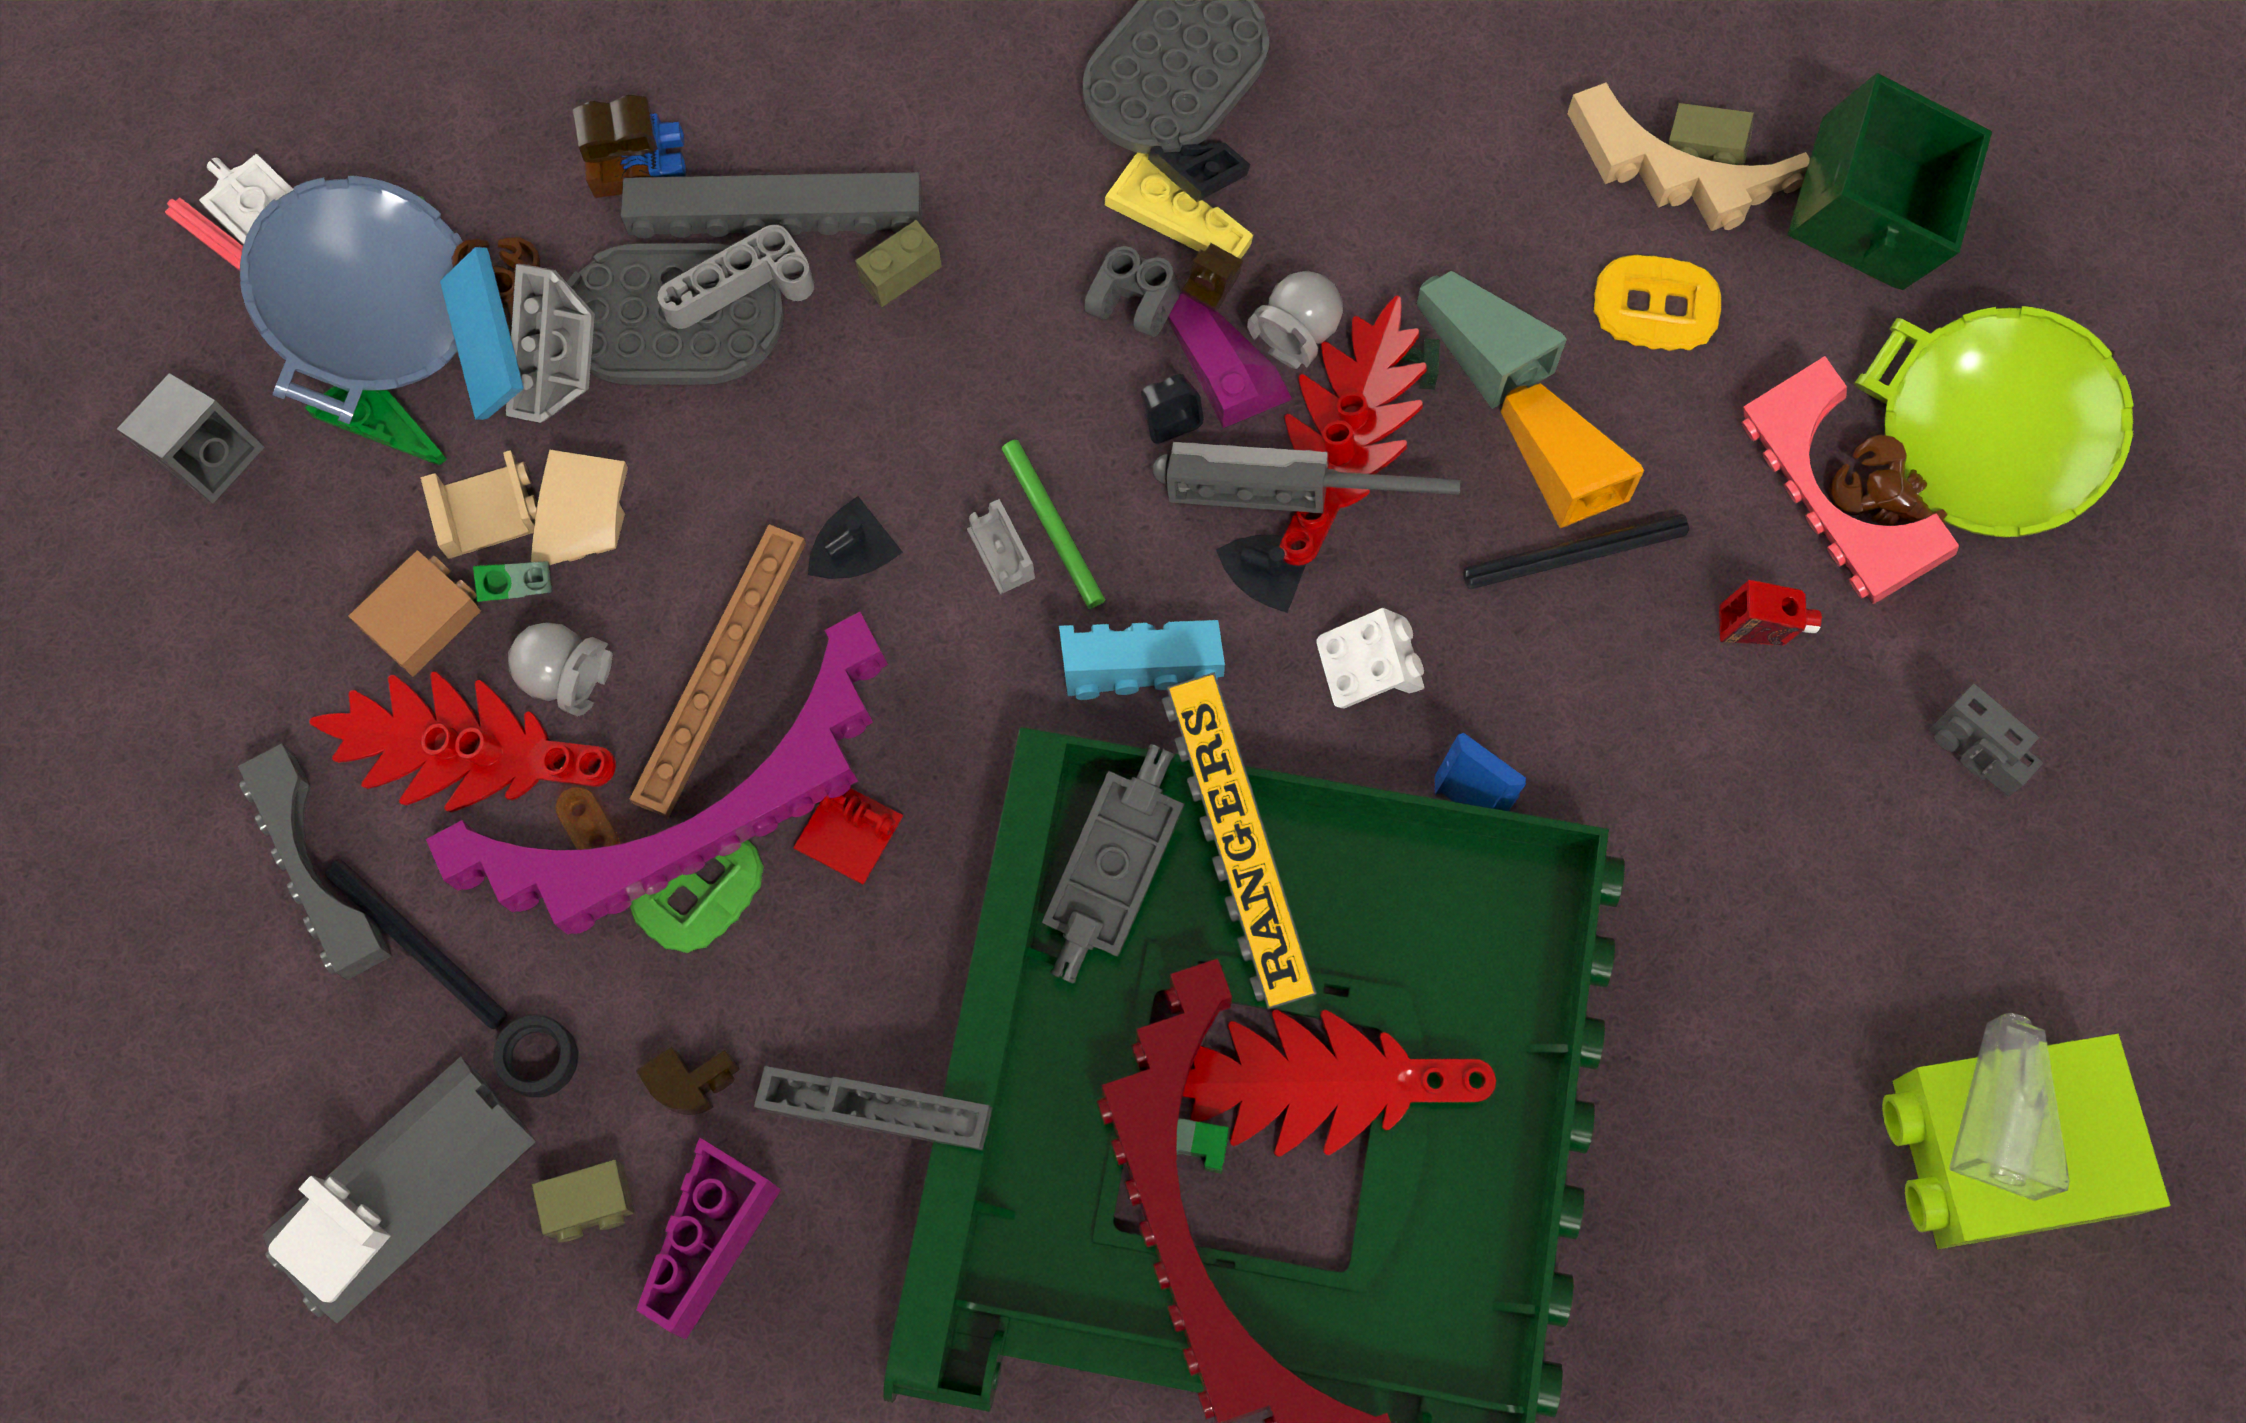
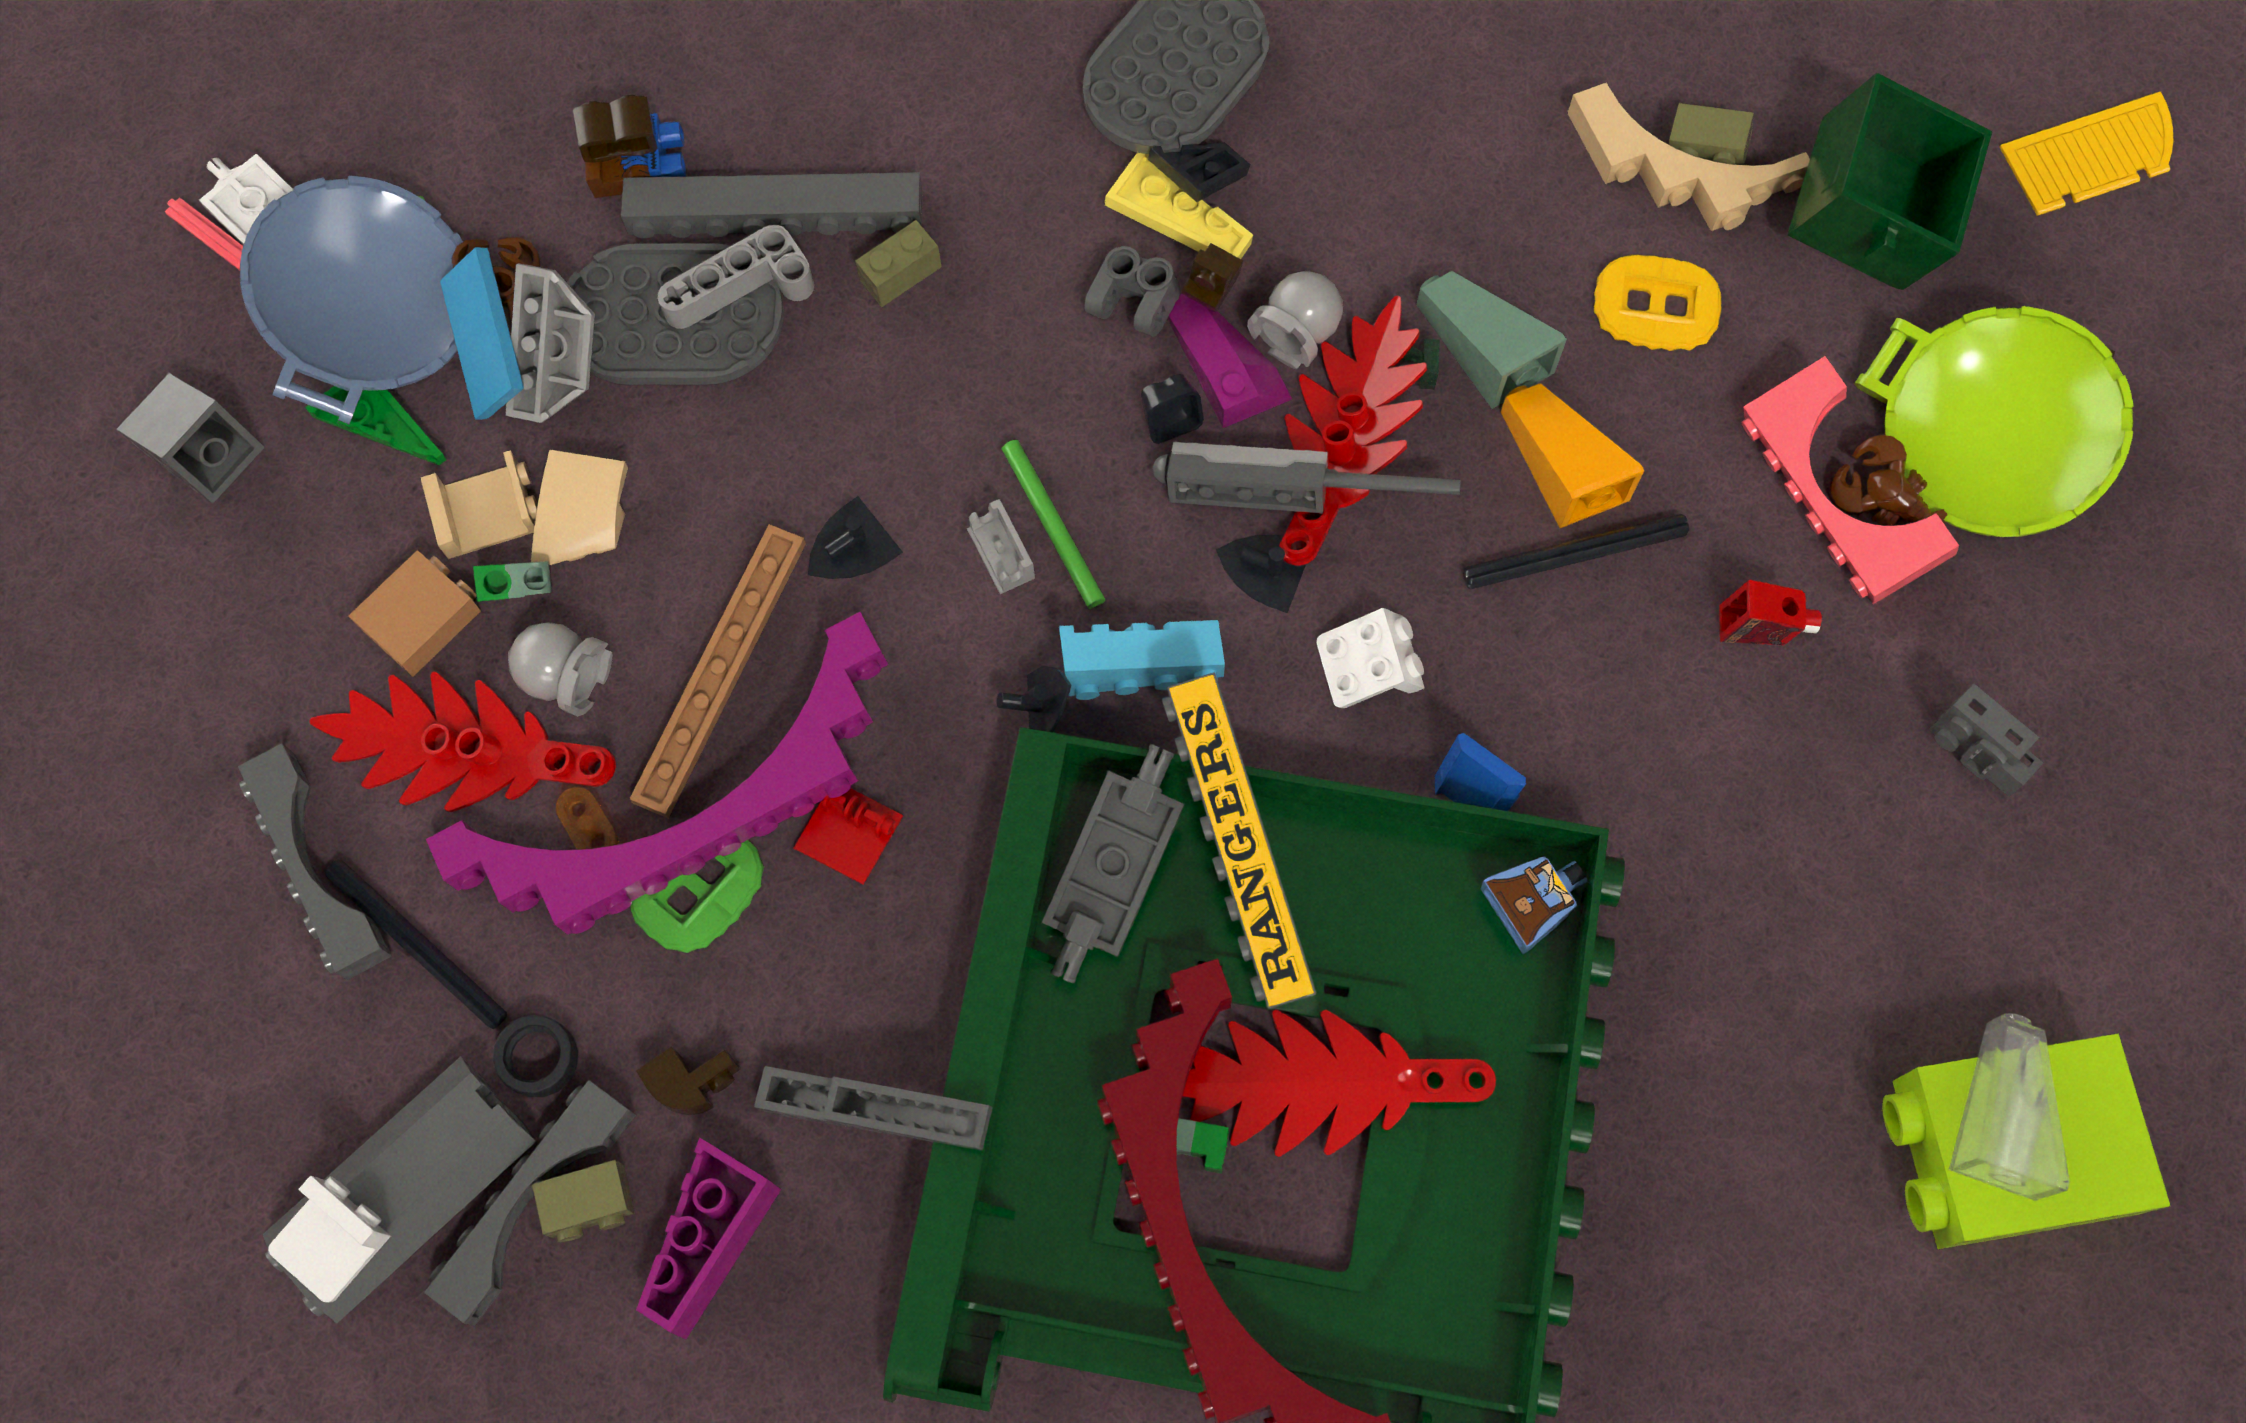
none -> dark grey arch [424,1080,636,1326]
none -> black shield [996,666,1072,733]
none -> torso [1480,856,1587,954]
none -> yellow piece [2000,91,2173,216]

